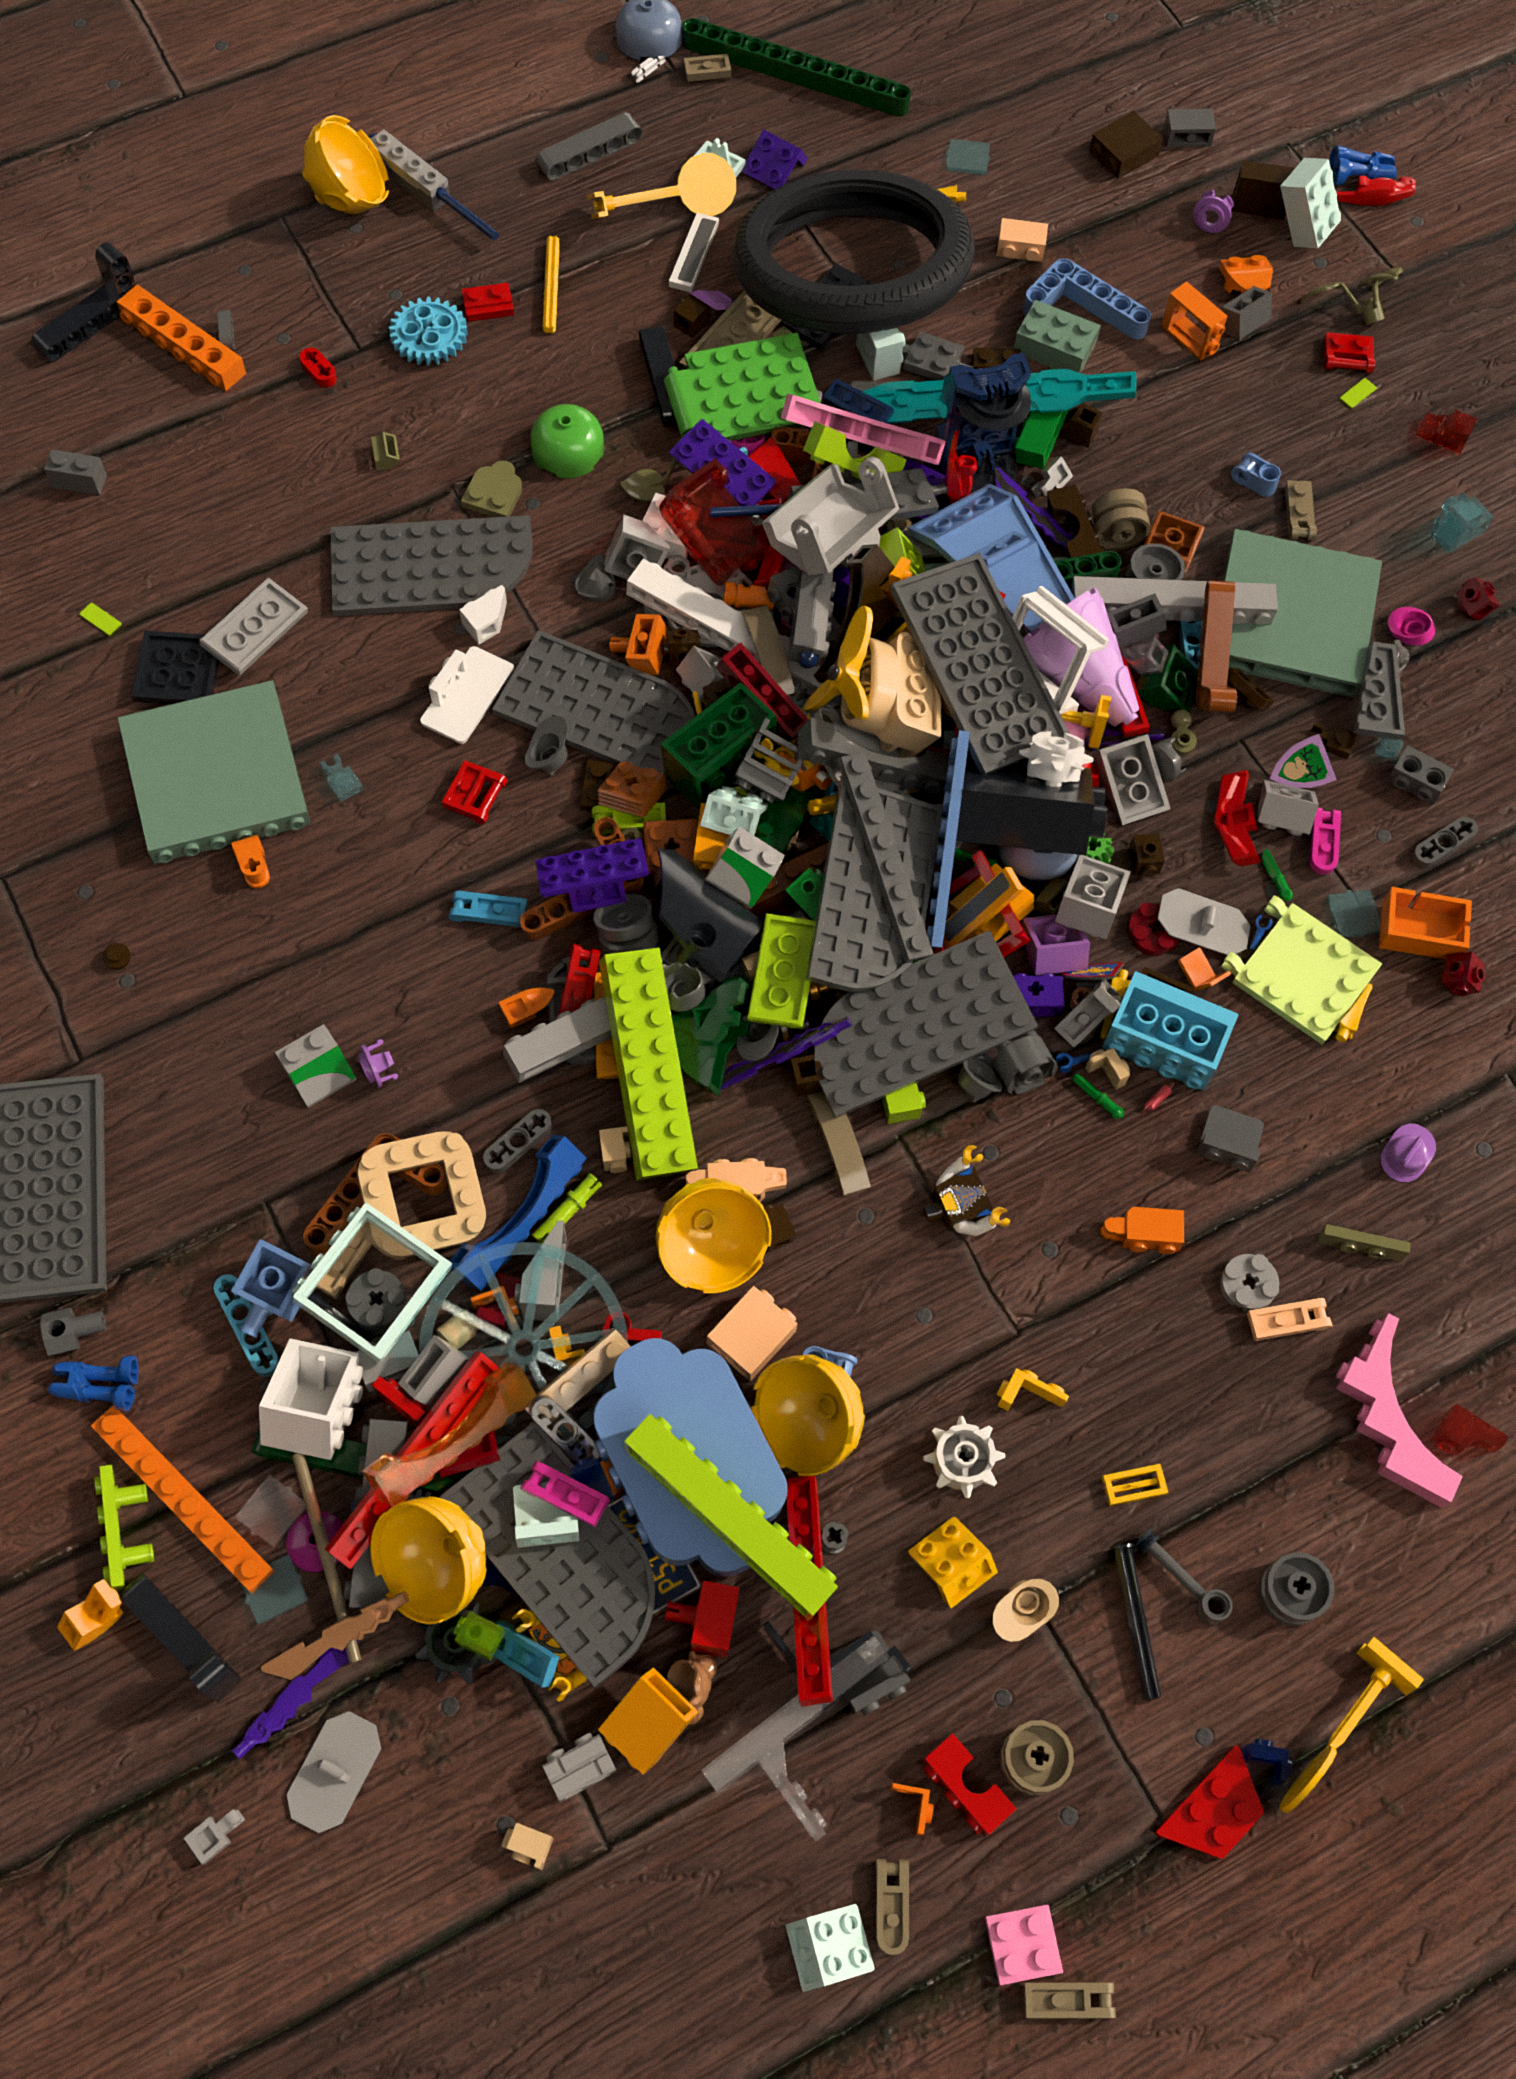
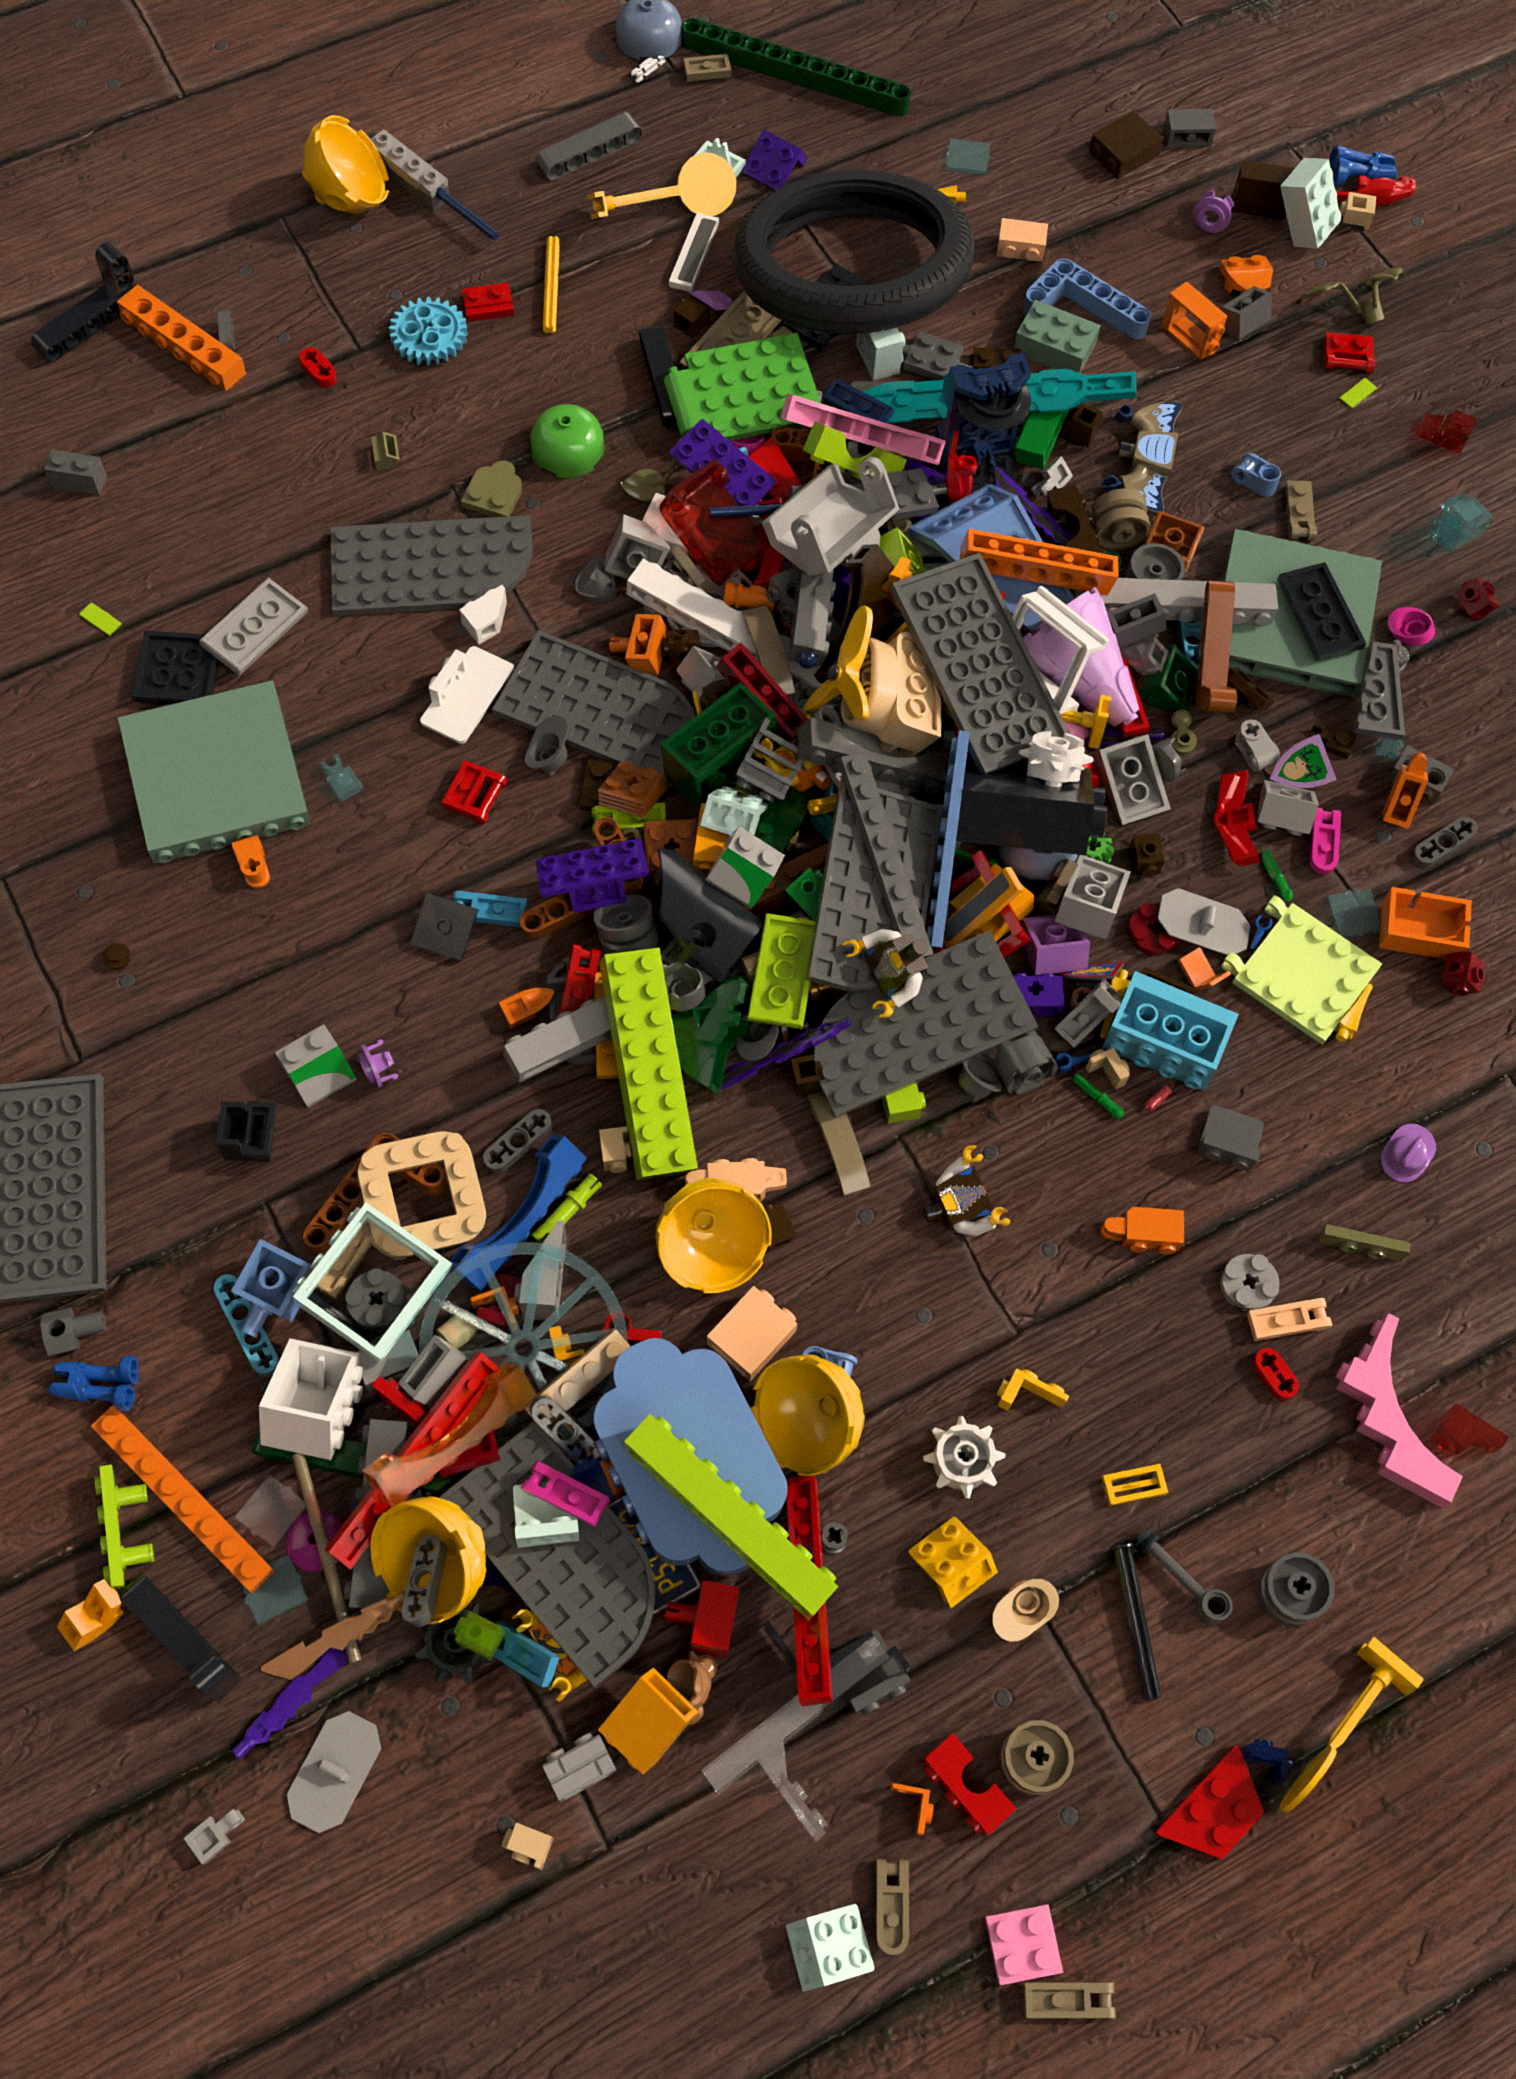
none -> black plate [216,1101,277,1162]
none -> dark grey beam [401,1535,447,1627]
none -> black plate [410,893,479,961]
none -> dark tan plate [670,544,714,594]
none -> torso [842,929,928,1018]
none -> orange brick [960,529,1118,596]
none -> dark tan plate [1046,859,1079,905]
none -> torso [1101,401,1183,516]
none -> light grey piece [1235,719,1281,772]
none -> red beam [1252,1348,1299,1401]
none -> black plate [1277,562,1367,662]
none -> tan brick [1339,192,1376,230]
none -> orange brick [1382,752,1428,829]

